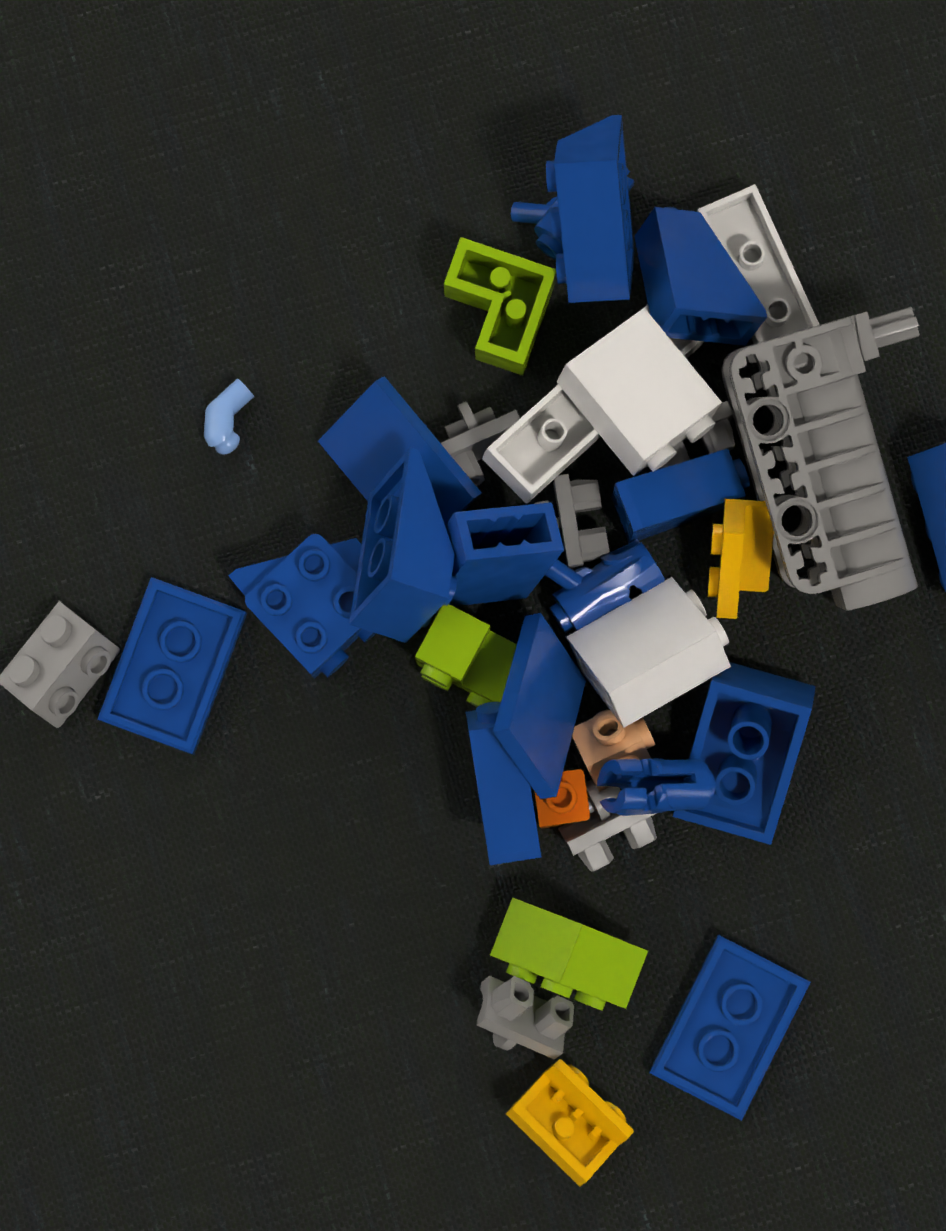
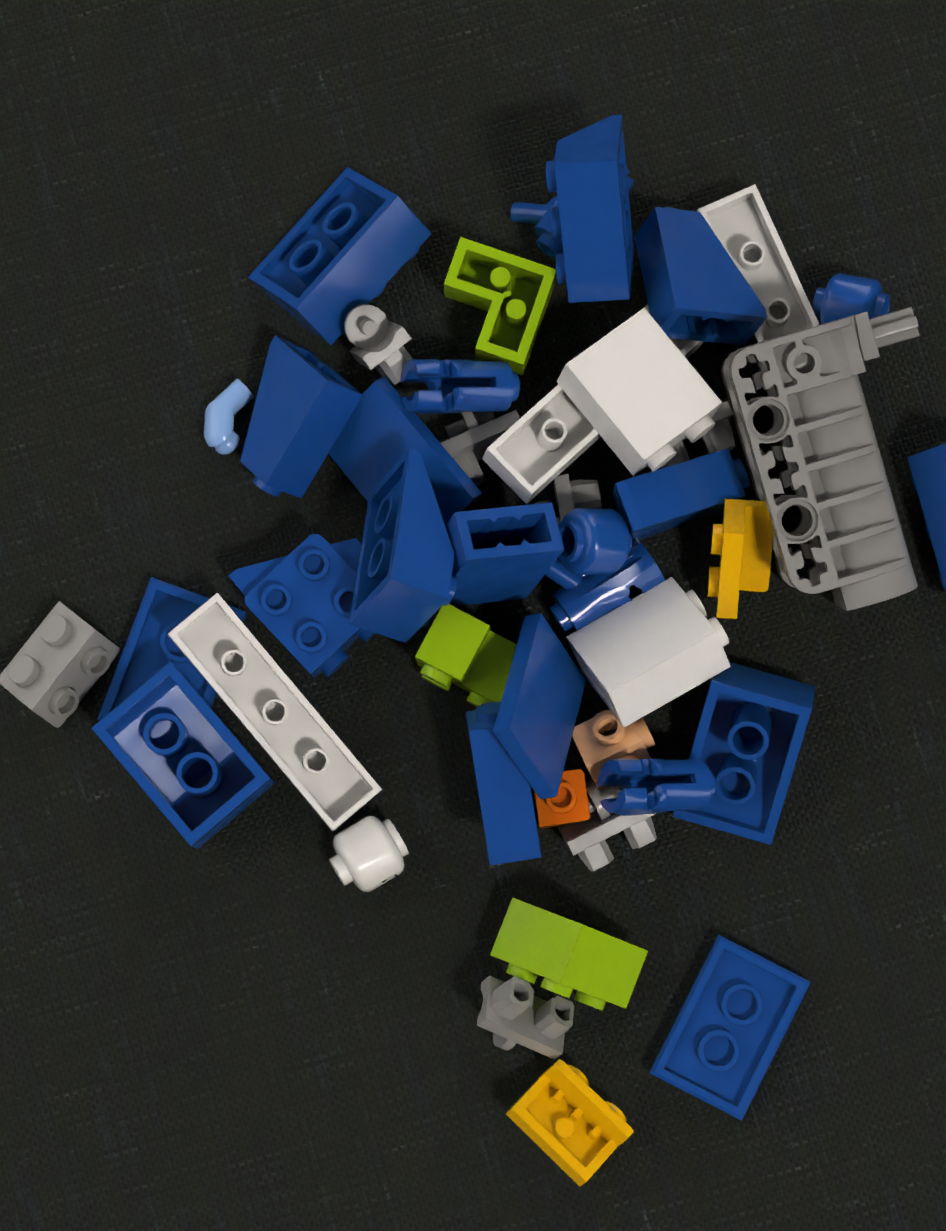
none -> blue slope [91,661,275,849]
none -> white piece [168,593,382,831]
none -> blue slope [240,335,363,498]
none -> blue slope [248,167,431,345]
none -> white head [329,816,409,892]
none -> light grey hips [344,304,413,385]
none -> blue piece [400,359,520,414]
none -> blue head [558,508,632,575]
none -> blue head [812,273,890,325]

